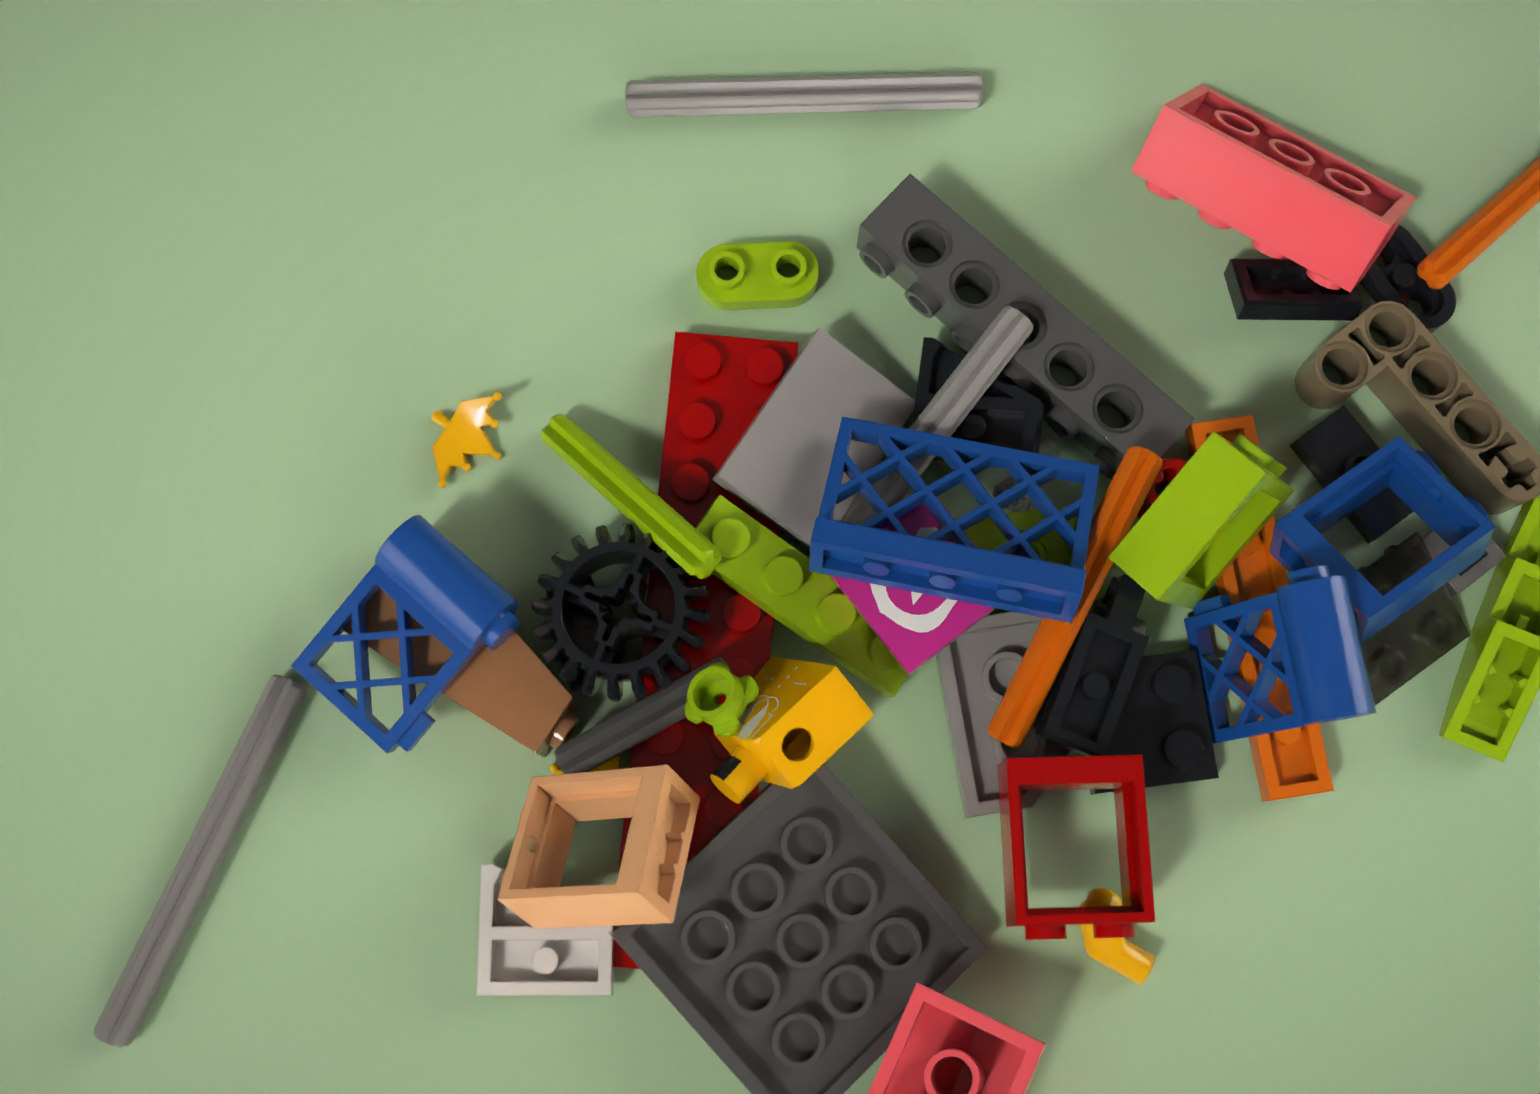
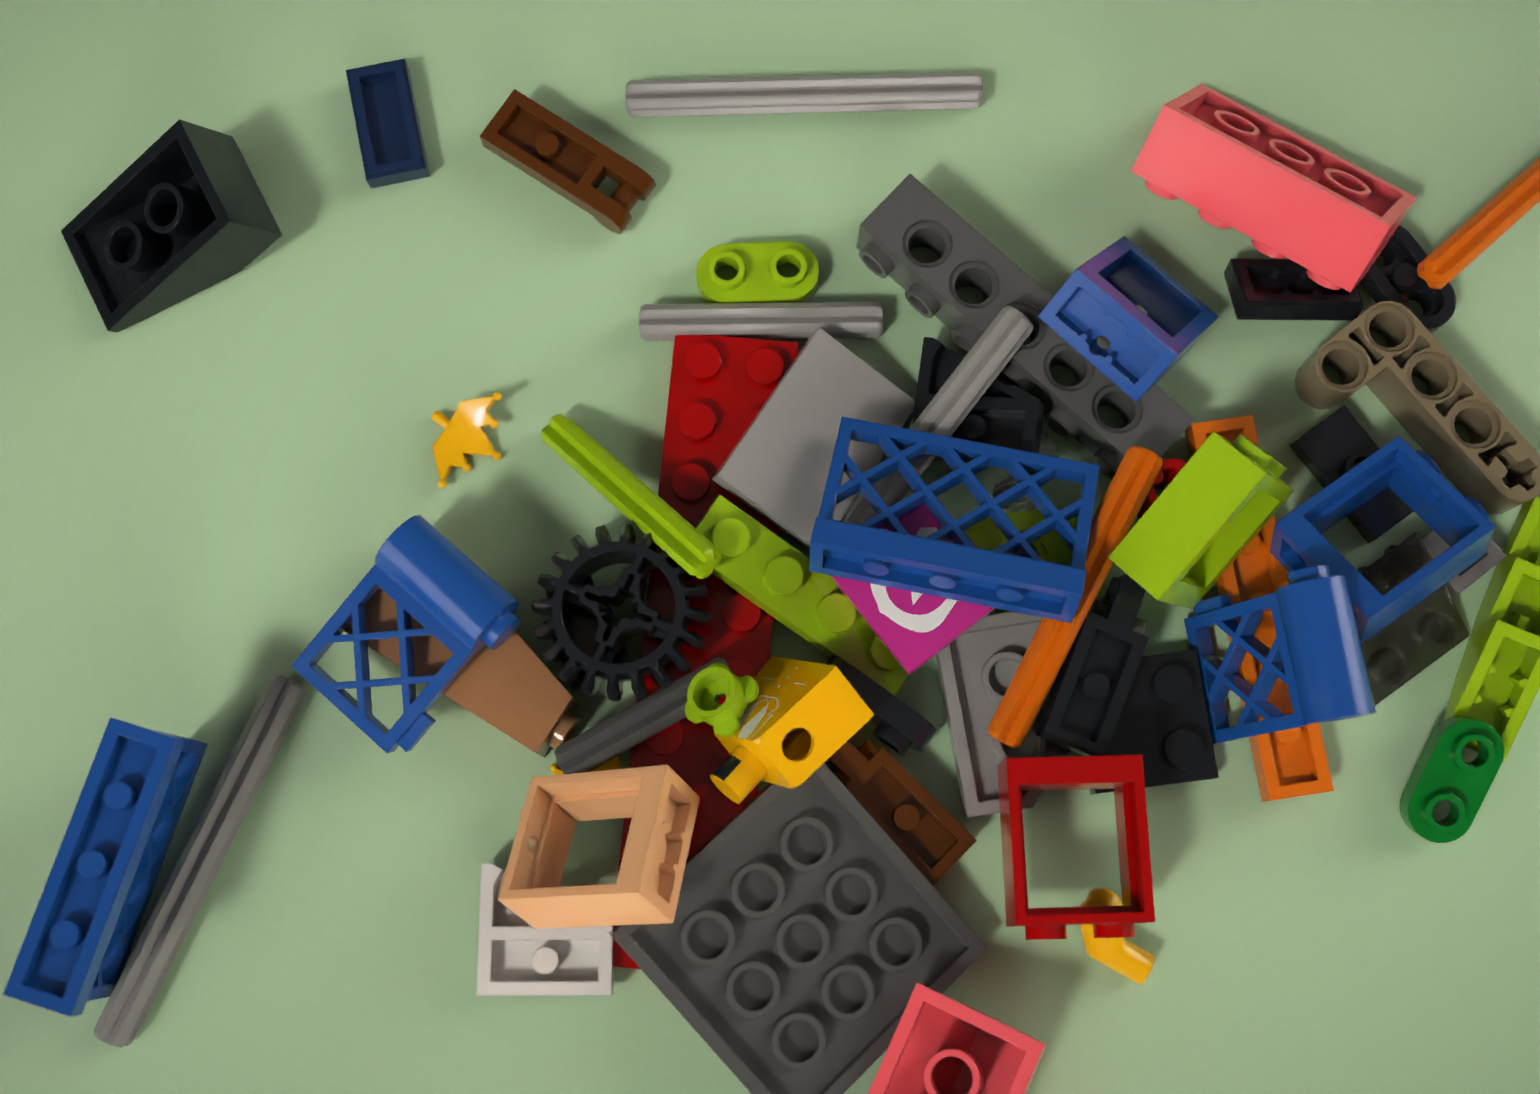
none -> blue fence [3,717,208,1017]
none -> black slope [61,119,283,332]
none -> dark blue tile [346,58,430,189]
none -> reddish brown plate [480,89,656,234]
none -> light grey axle [639,301,883,341]
none -> black plate [826,655,937,756]
none -> reddish brown hinge [827,739,977,886]
none -> blue window [1038,236,1219,402]
none -> green plate [1399,716,1504,843]

